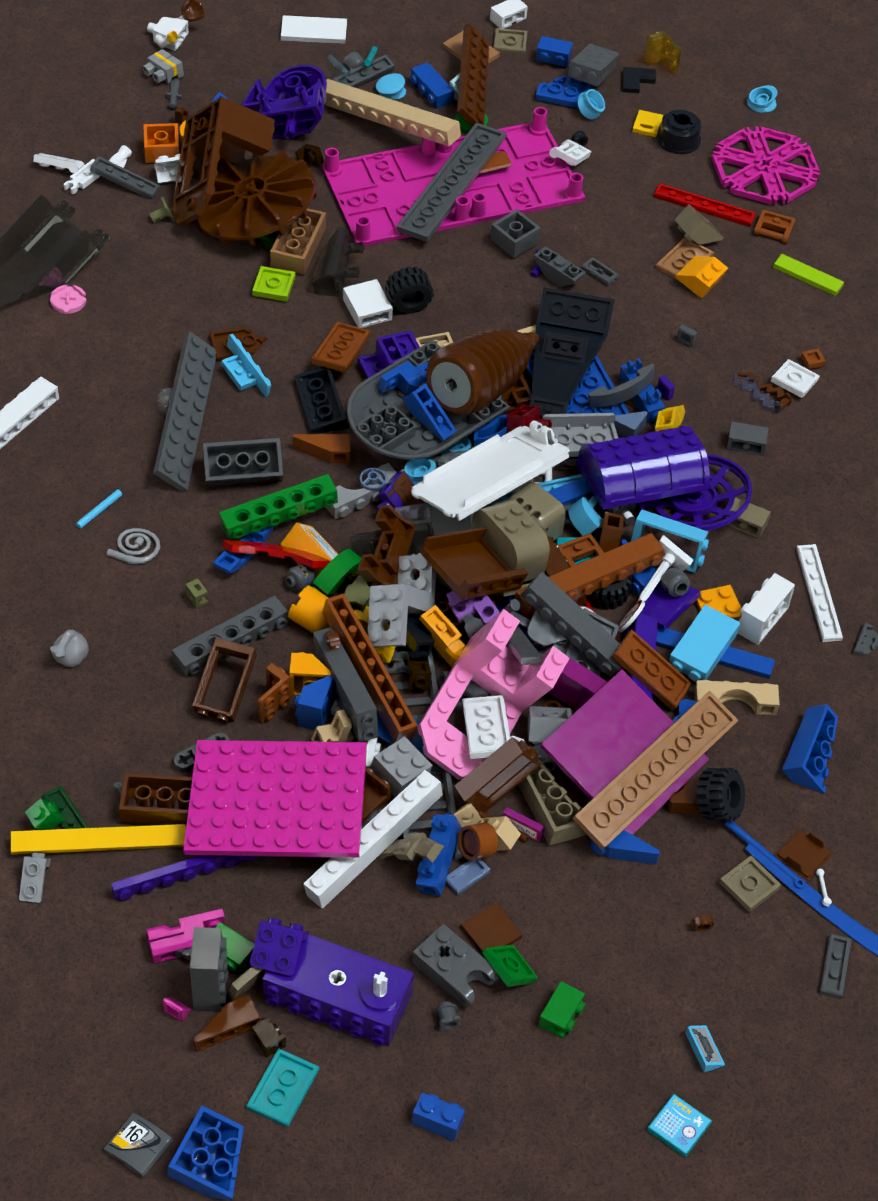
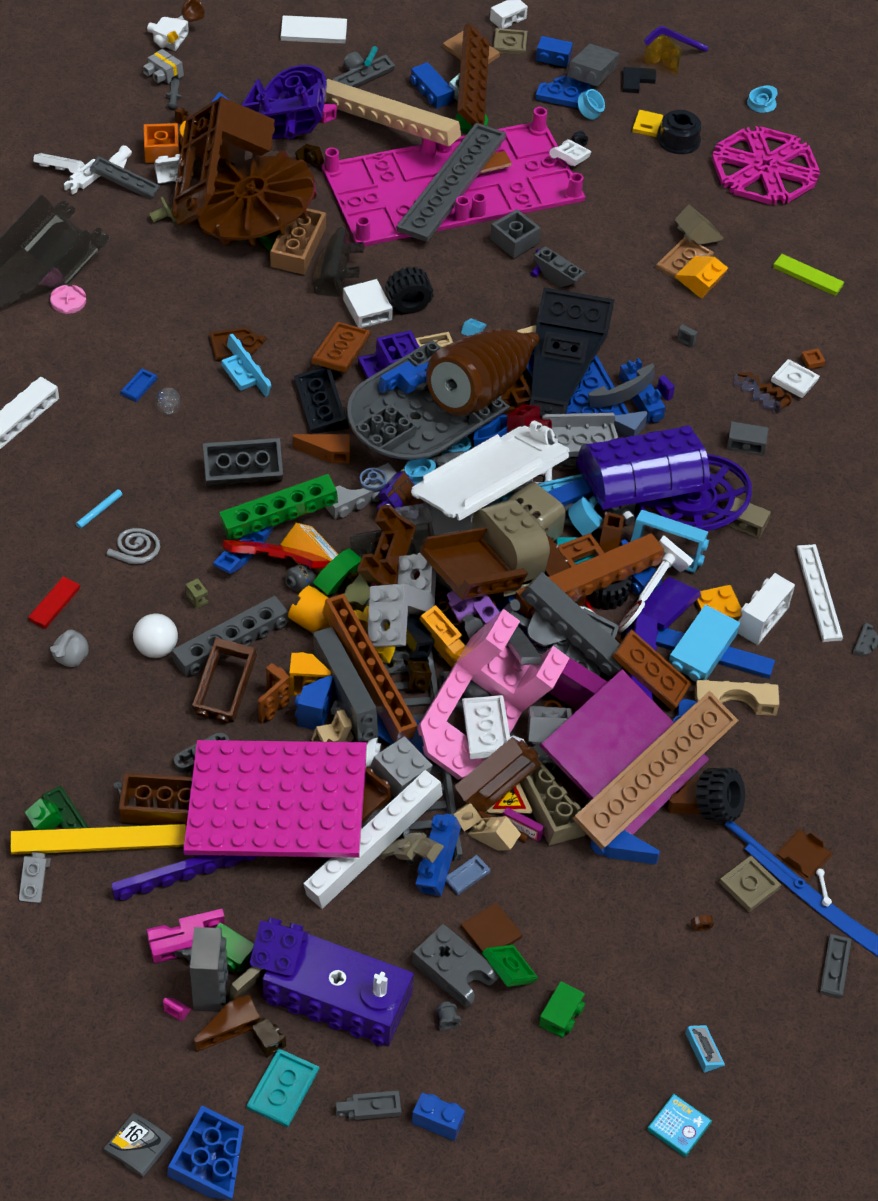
dark grey plate [153,331,216,492] -> none
lime plate [252,266,296,302] -> none
reddish brown piece [325,631,341,651] -> none
clear light blue bar [327,55,350,77] -> none
medium azure piece [376,73,406,99] -> none
blue slope [402,383,457,441] -> none
dark orange piece [458,822,498,860] -> none
dark grey tile [581,257,619,287] -> none
red tile [654,183,756,227] -> none
yellow slope [655,405,685,431] -> none
dark grey head [661,568,690,597] -> none
dark orange plate [754,210,796,244] -> none
blue wedge [782,704,838,794] -> none
none -> red tile [28,576,80,629]
none -> blue tile [121,368,157,402]
none -> white piece [133,614,178,658]
none -> dark pink slope [320,104,337,124]
none -> dark grey hinge [335,1091,401,1120]
none -> medium azure slope [461,318,486,336]
none -> piece [487,783,532,814]
none -> dark purple piece [644,26,708,52]

